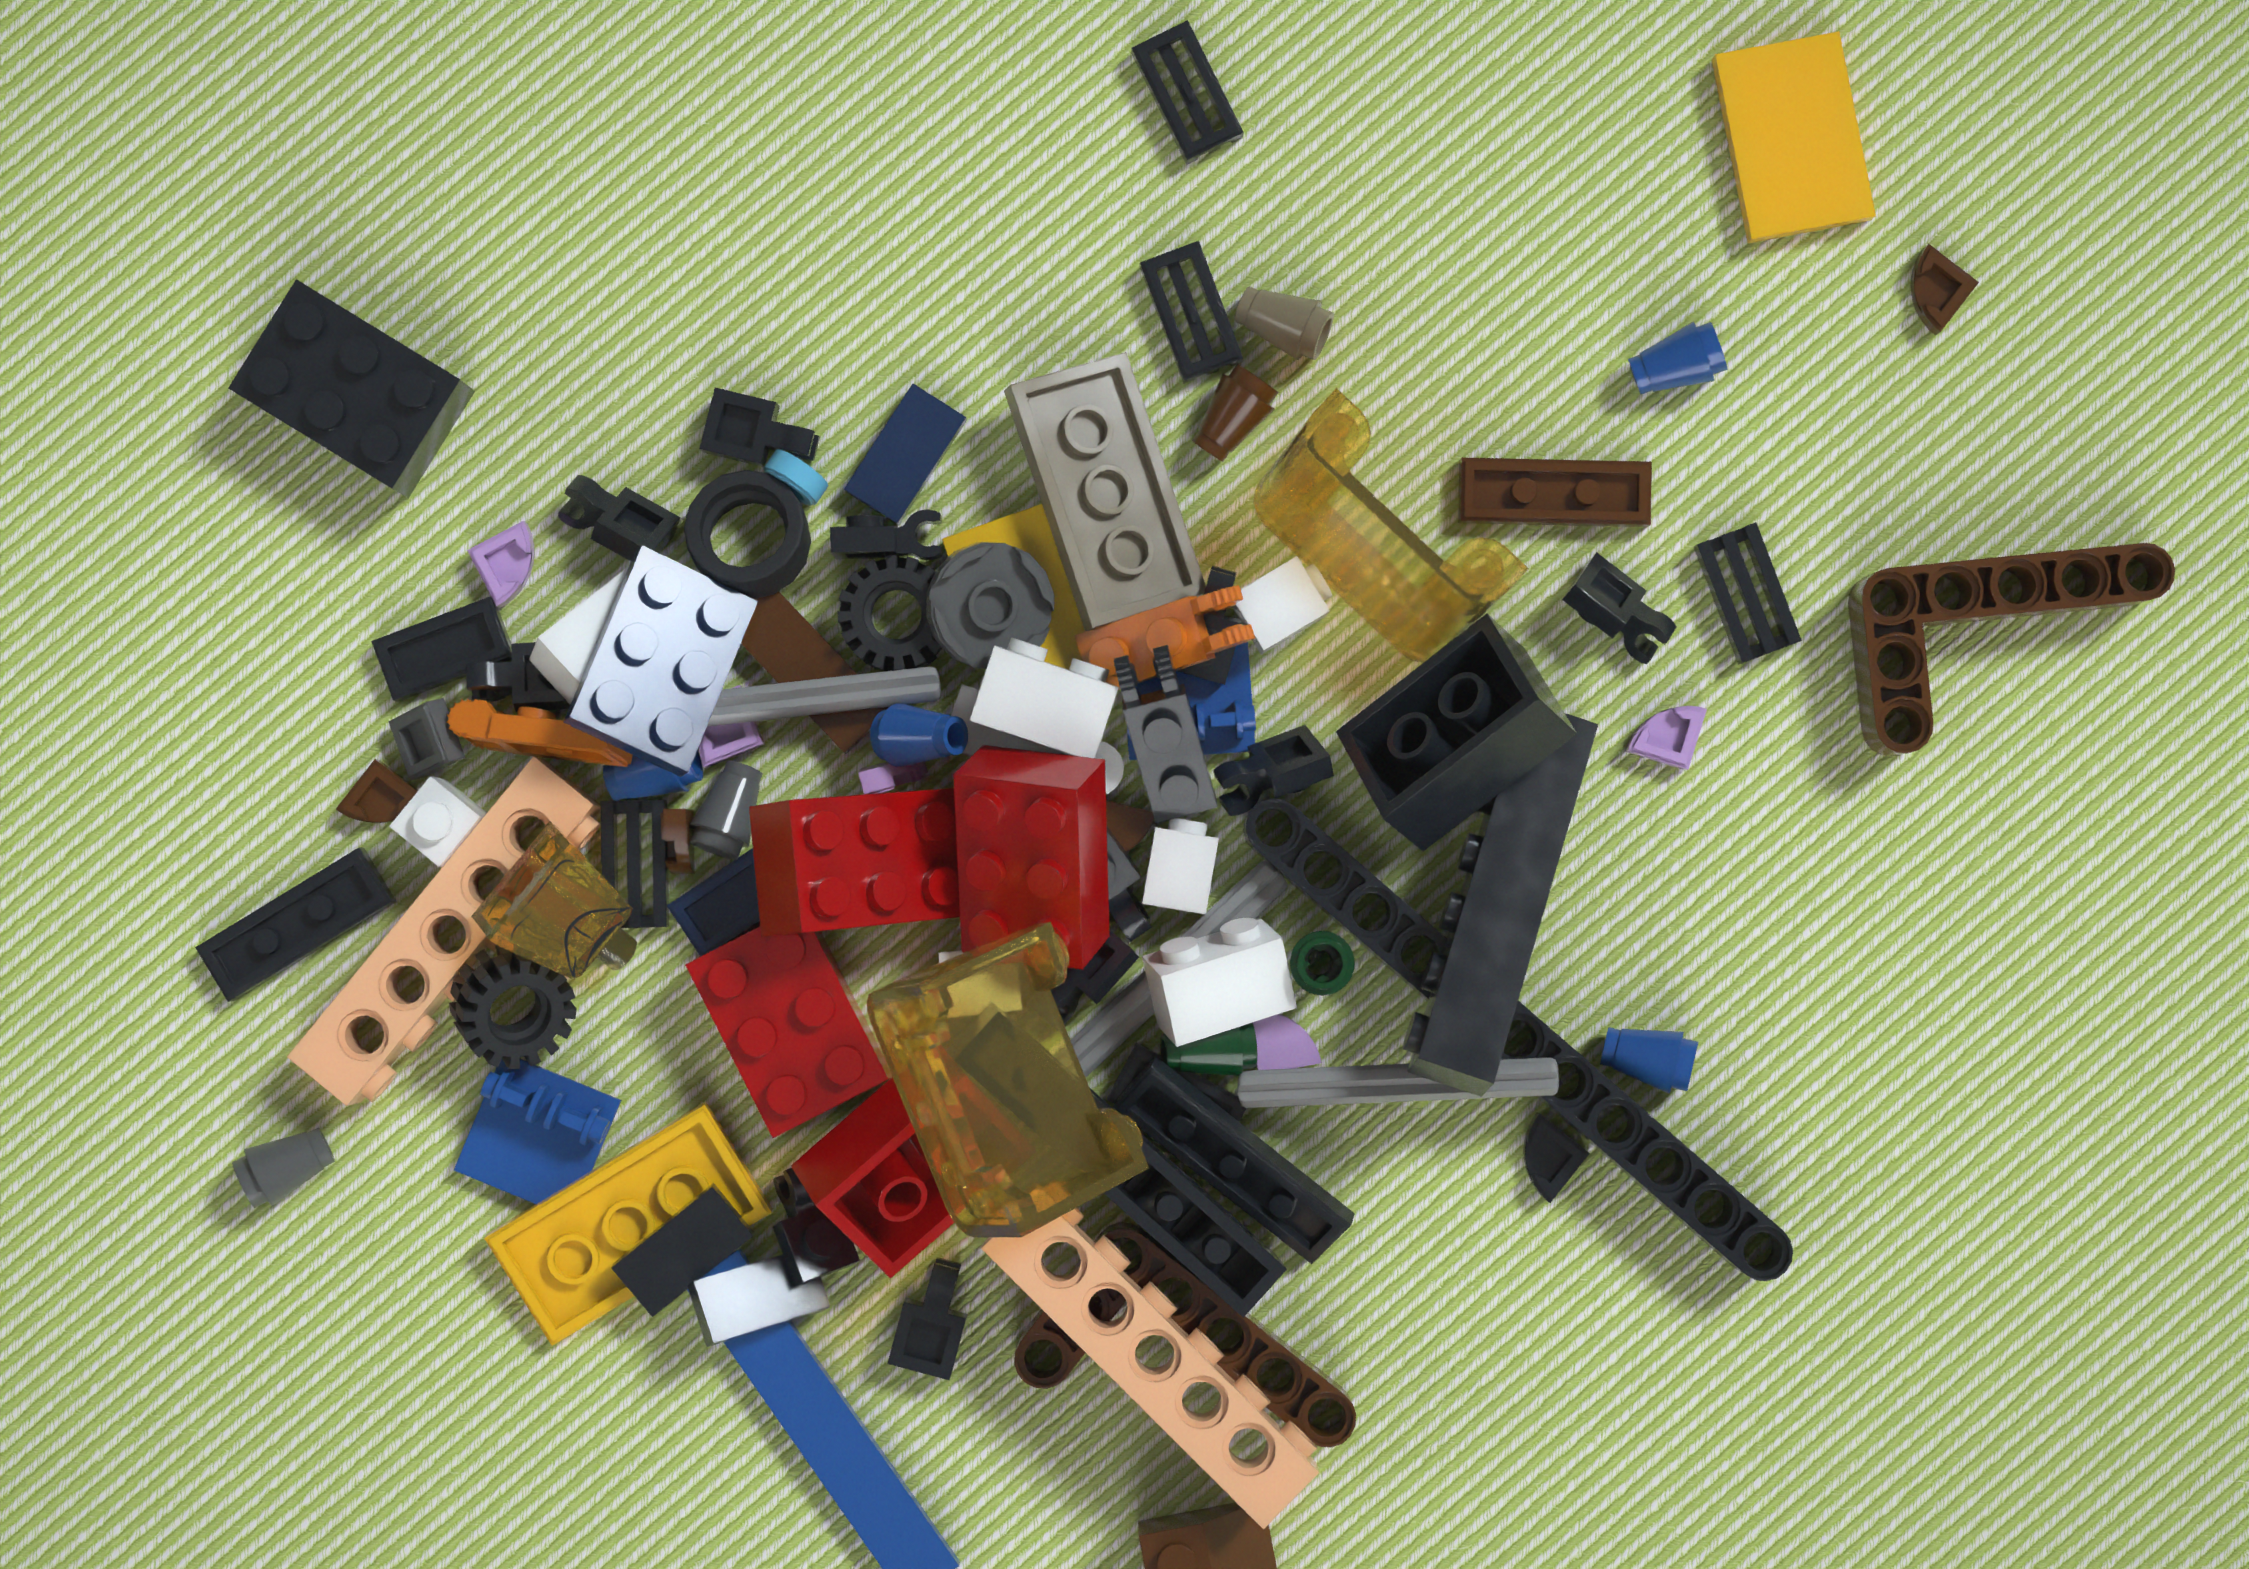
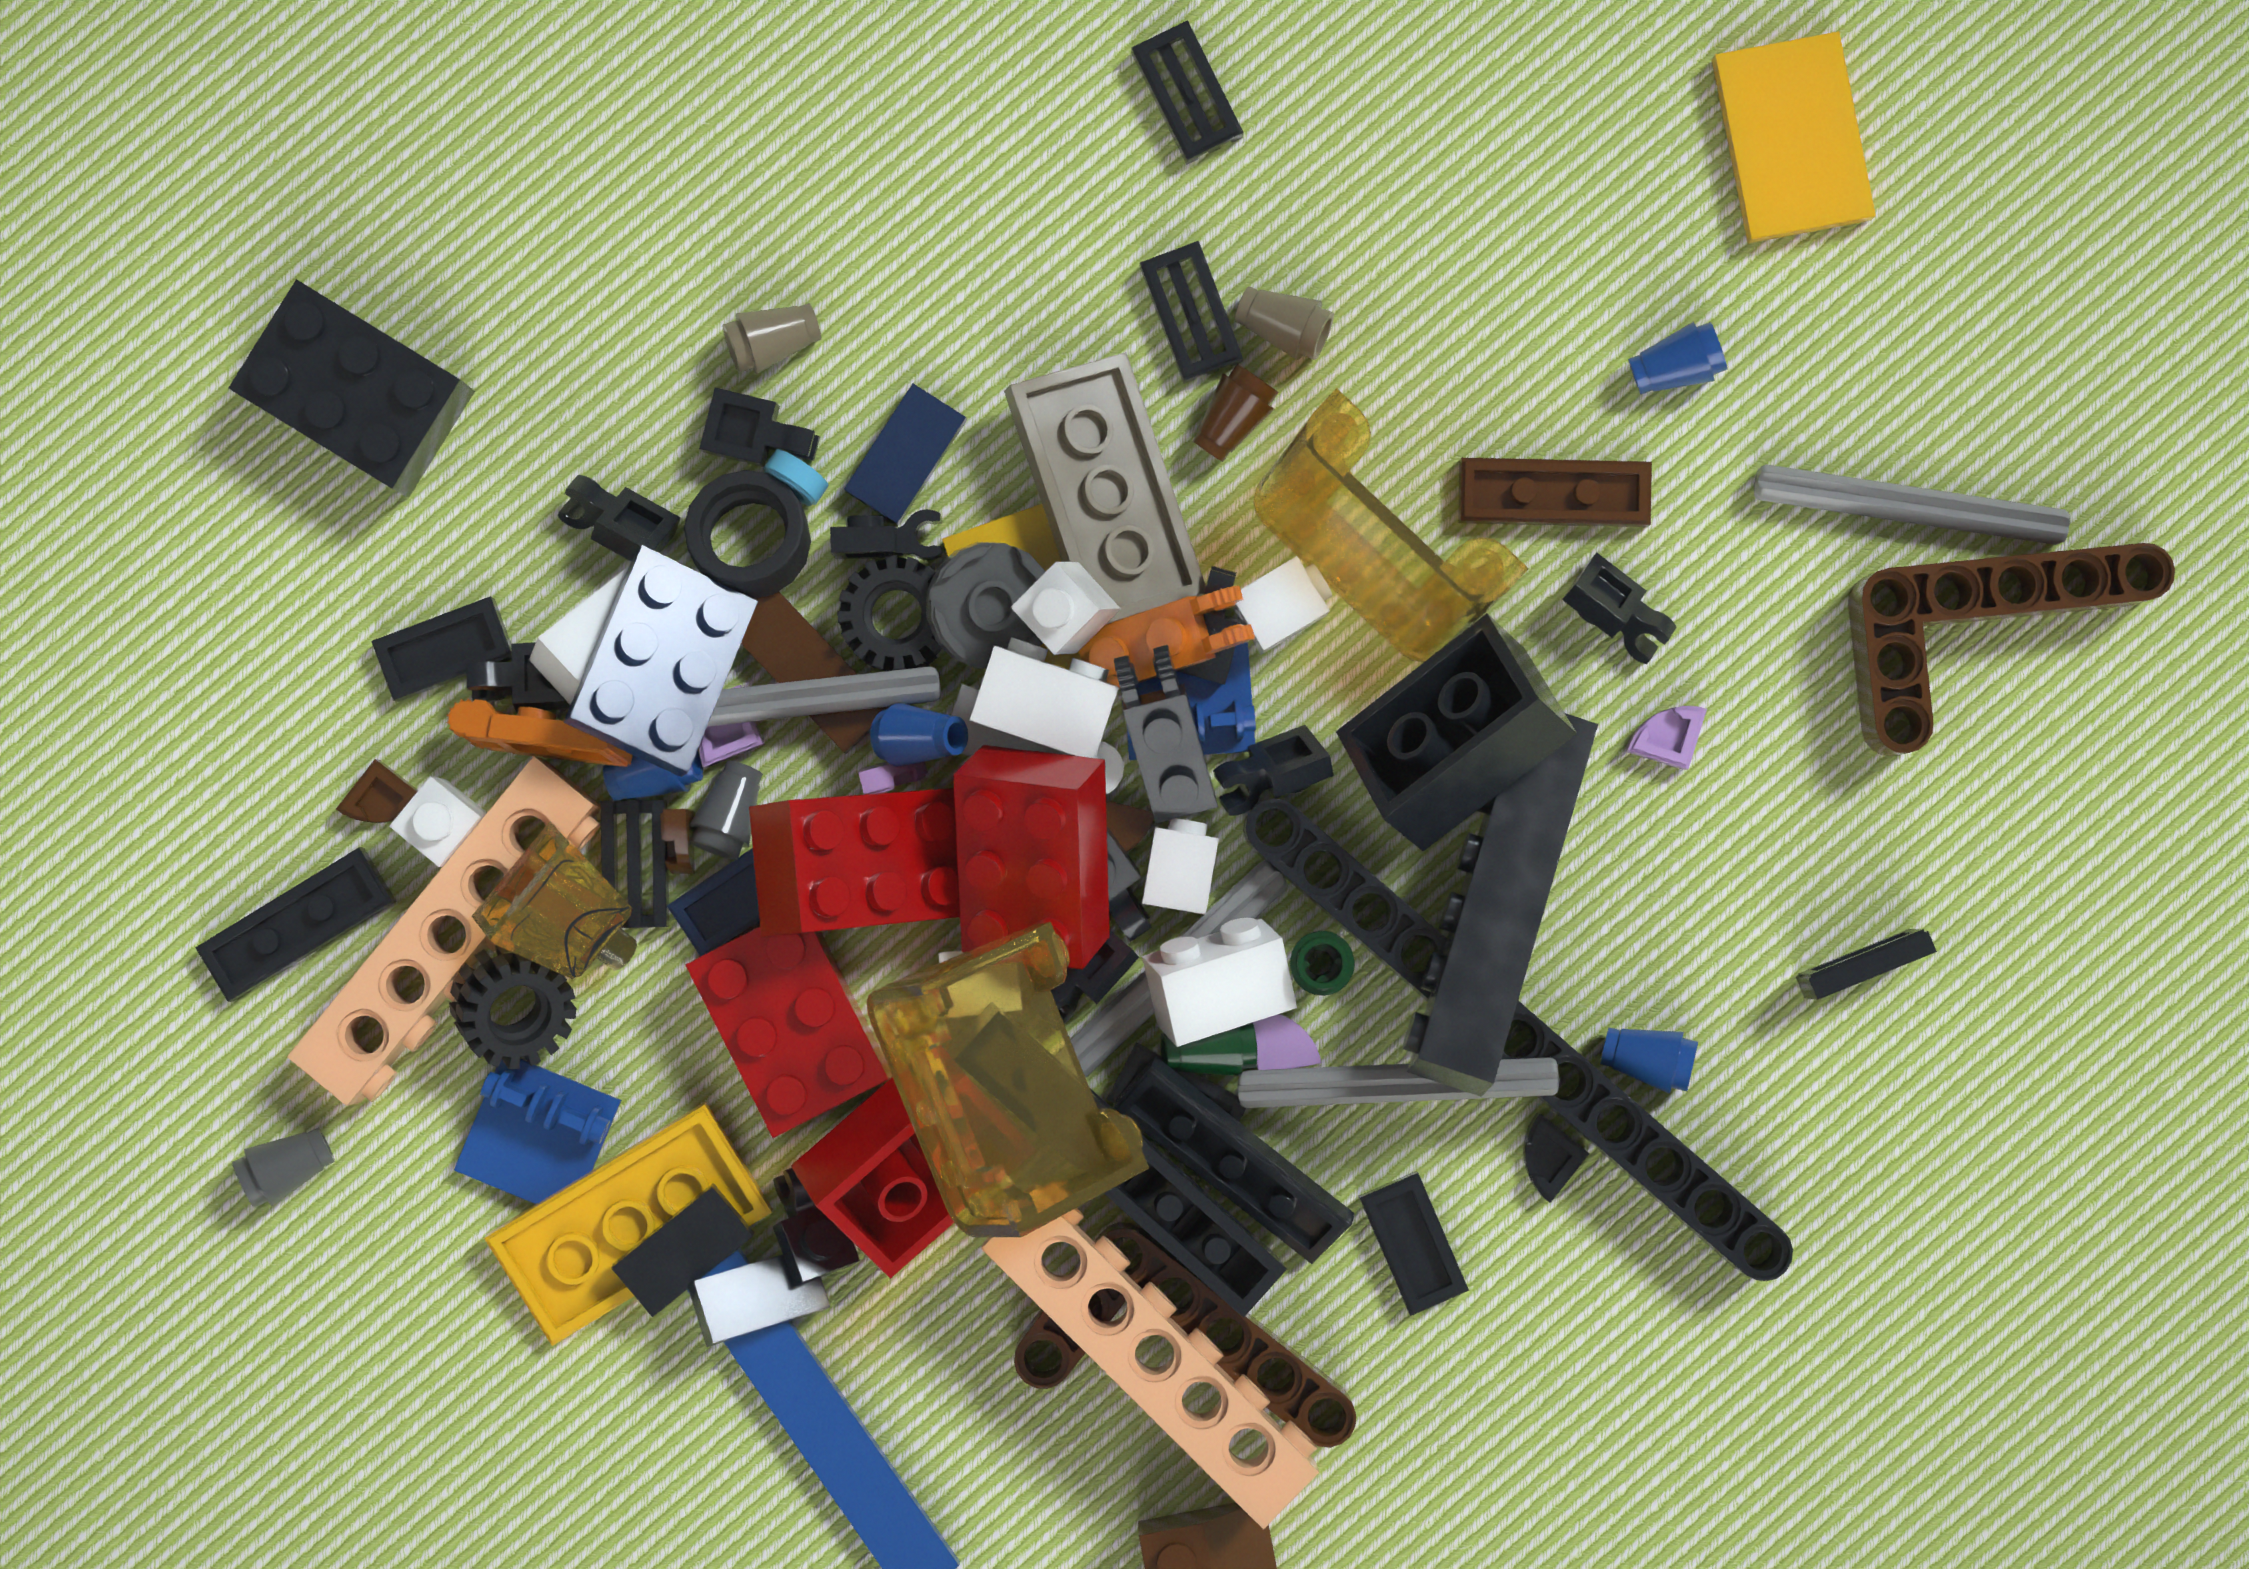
dark grey tile [389,698,466,781] -> none
lavender tile [467,521,534,608] -> none
black plate [887,1257,968,1381] -> none
black tile [1693,522,1802,665] -> none
reddish brown tile [1911,244,1979,336] -> none
none -> dark tan cone [722,303,822,374]
none -> white brick [1011,562,1121,655]
none -> black tile [1358,1171,1469,1316]
none -> light grey axle [1754,464,2070,545]
none -> black tile [1796,929,1937,1000]

